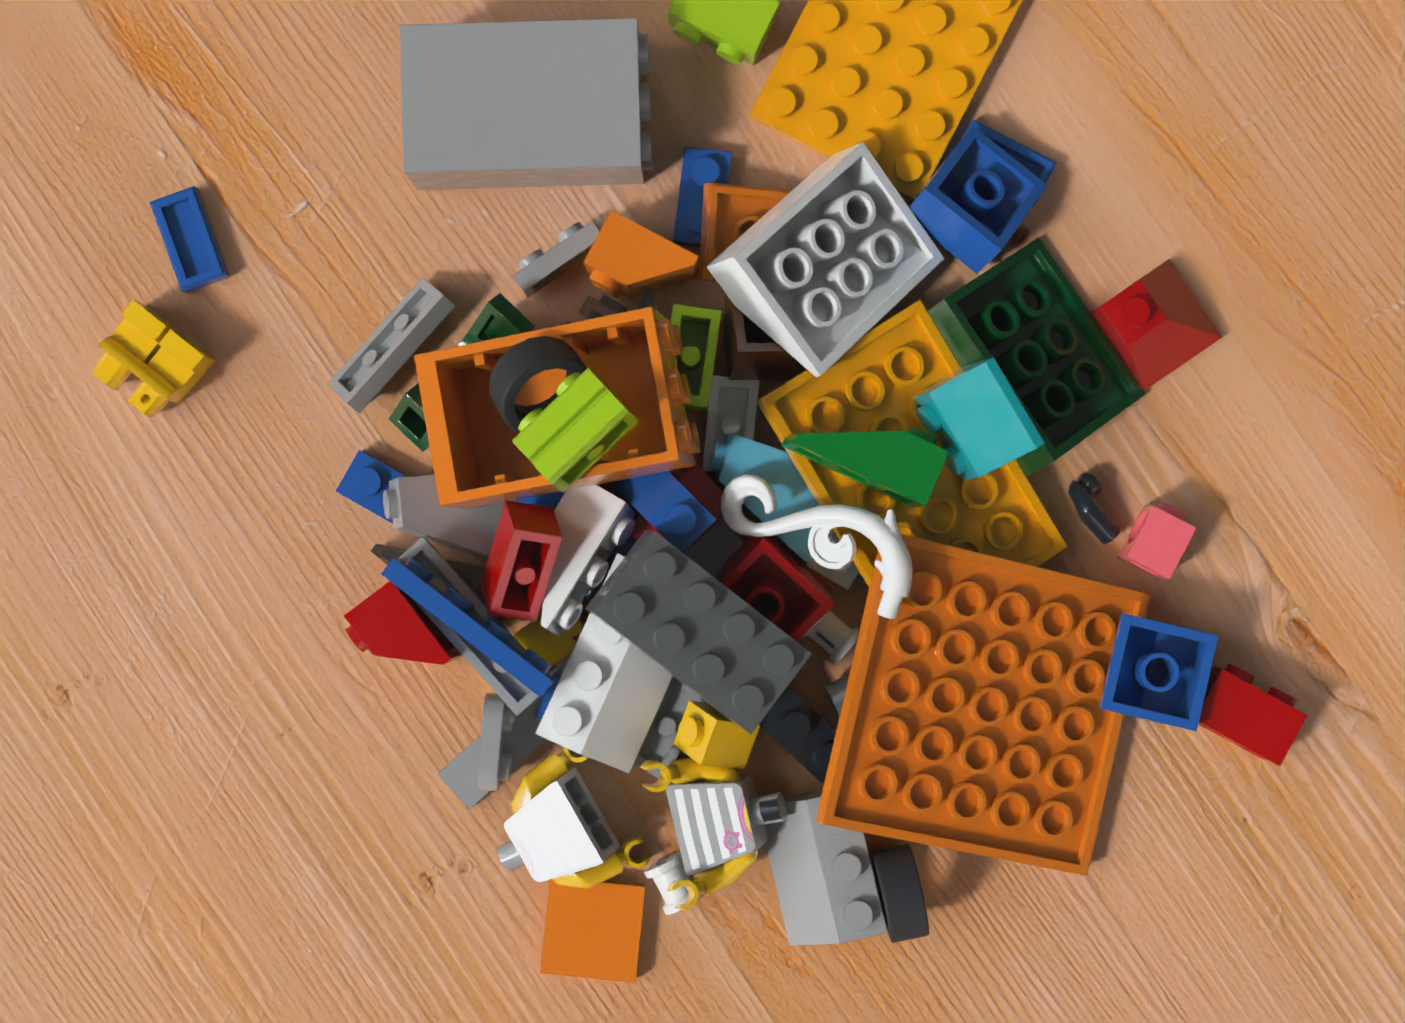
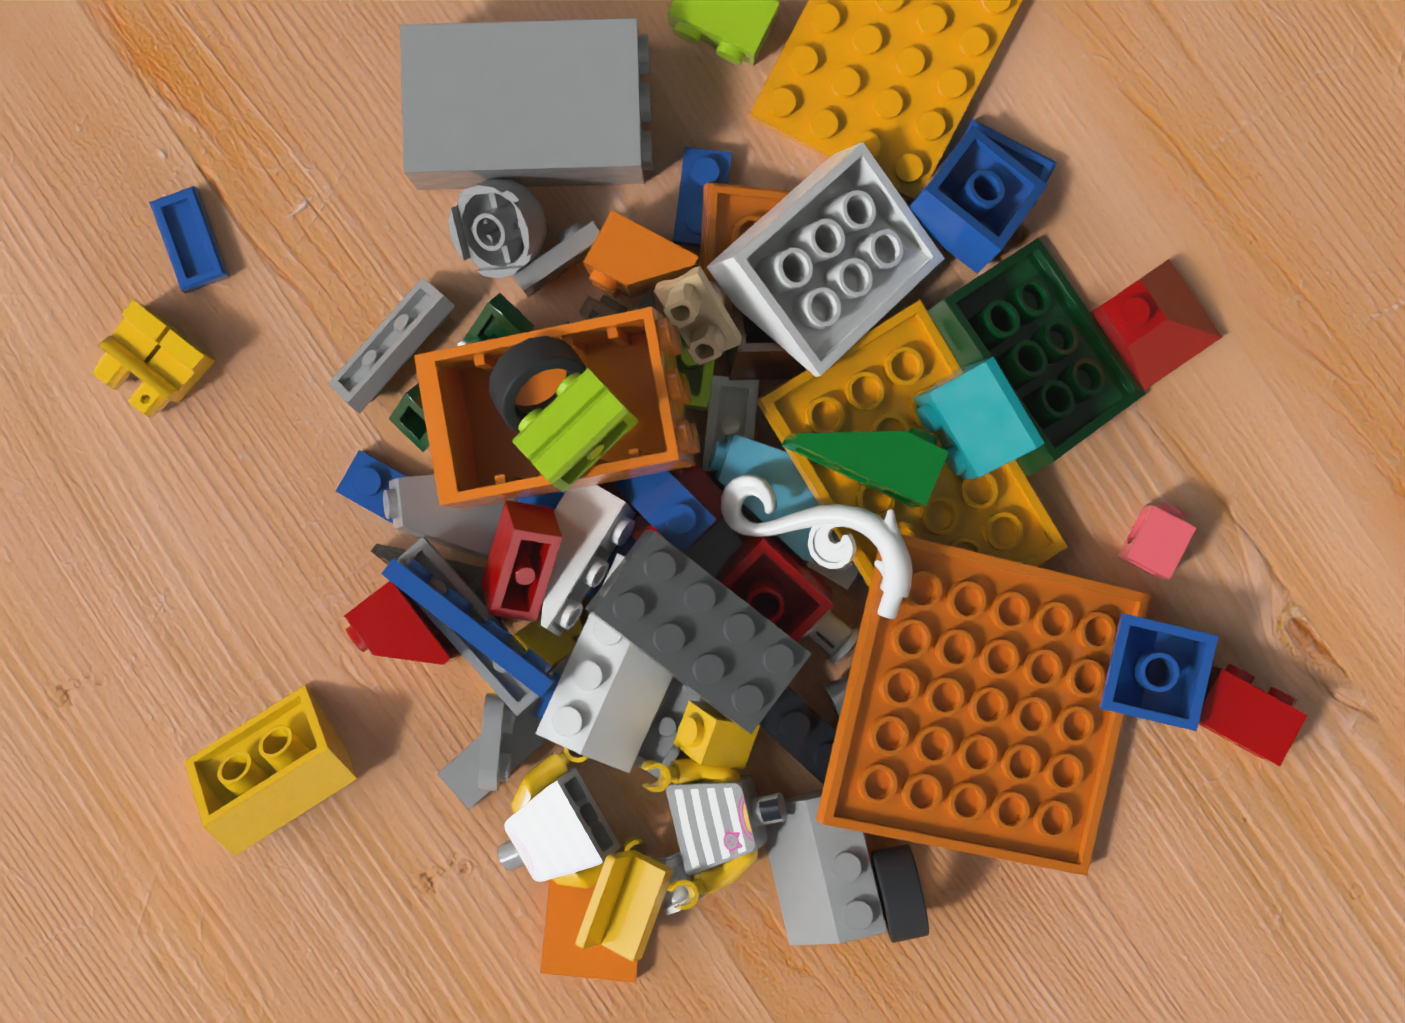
black arm [1068,472,1121,544] -> none
none -> yellow slope [184,685,357,856]
none -> light grey cylinder [448,178,547,279]
none -> yellow panel [575,850,674,962]
none -> tan hips [654,266,742,365]

